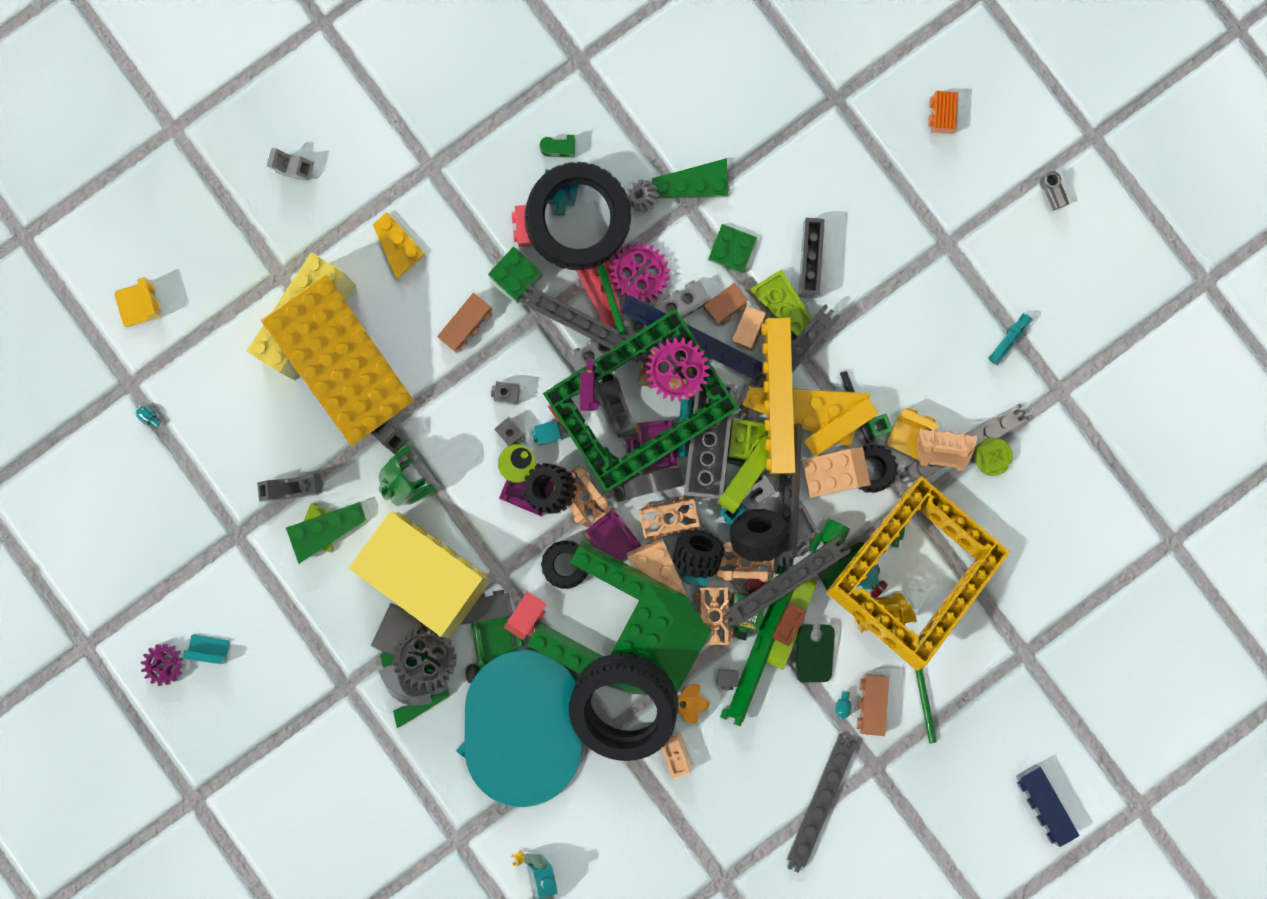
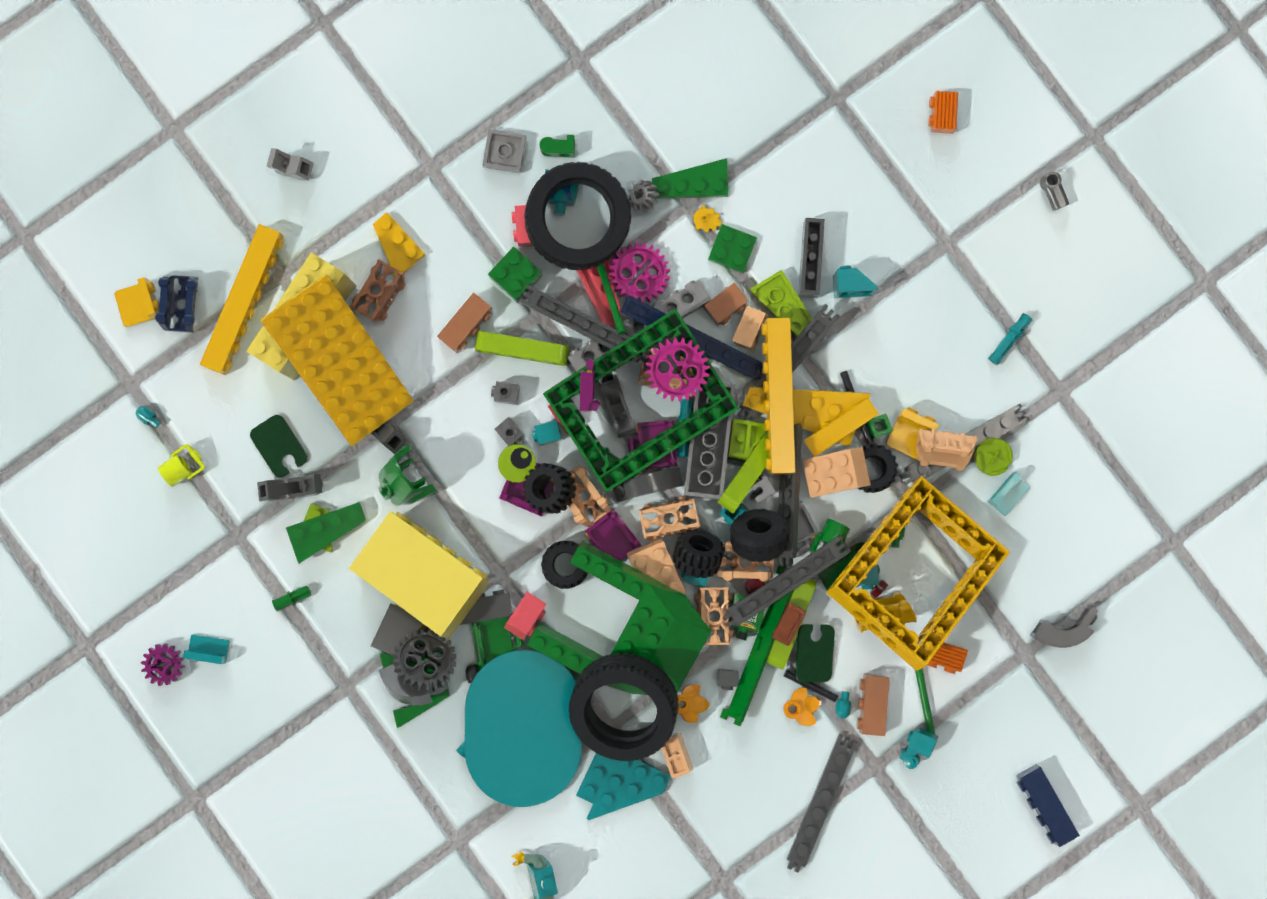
none -> dark blue piece [155,275,198,333]
none -> neon yellow piece [158,444,205,487]
none -> yellow brick [199,224,284,375]
none -> dark green piece [250,415,308,478]
none -> green axle [272,586,311,612]
none -> nougat piece [349,259,406,322]
none -> lime beam [475,331,570,366]
none -> light grey plate [482,129,526,173]
none -> teal wing [576,753,671,820]
none -> yellow piece [693,205,722,232]
none -> black bar [783,669,839,702]
none -> light orange plate [783,687,821,726]
none -> teal slope [833,265,878,298]
none -> teal brick [899,727,939,769]
none -> orange brick [927,642,968,674]
none -> teal panel [987,472,1030,516]
none -> dark grey arch [1030,606,1099,648]

